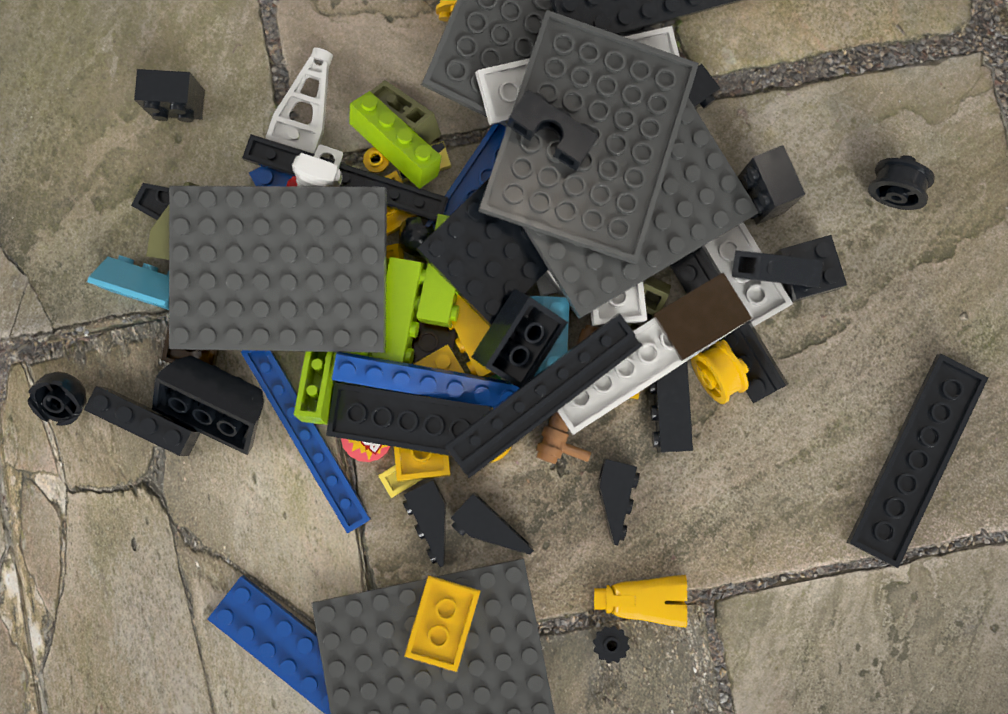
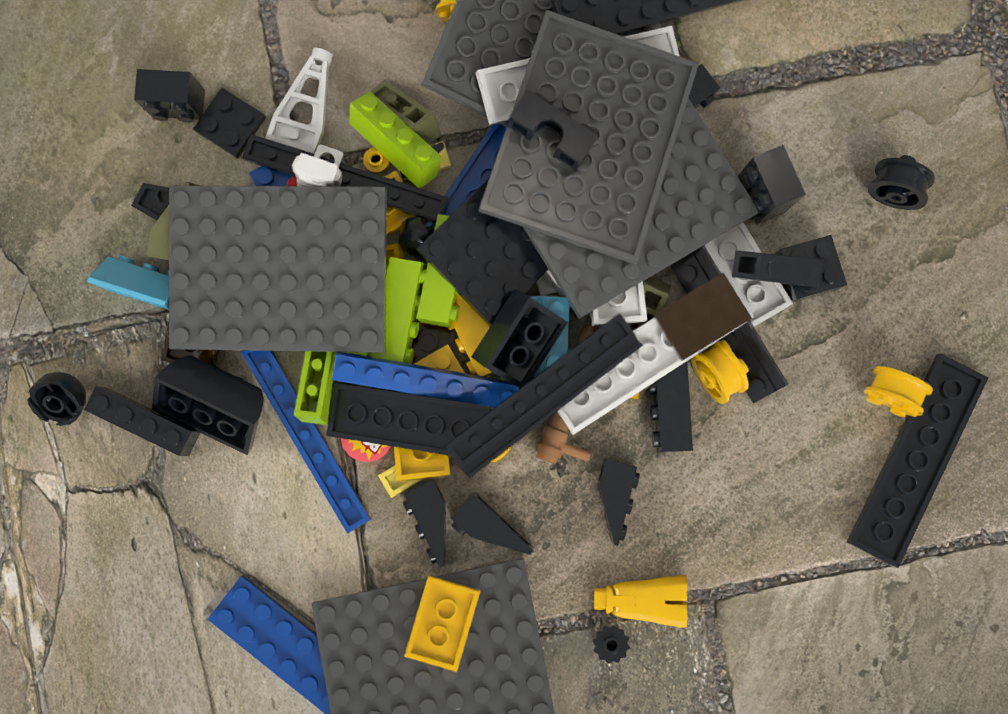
none -> black plate [193,87,266,159]
none -> yellow wheel [864,366,933,417]

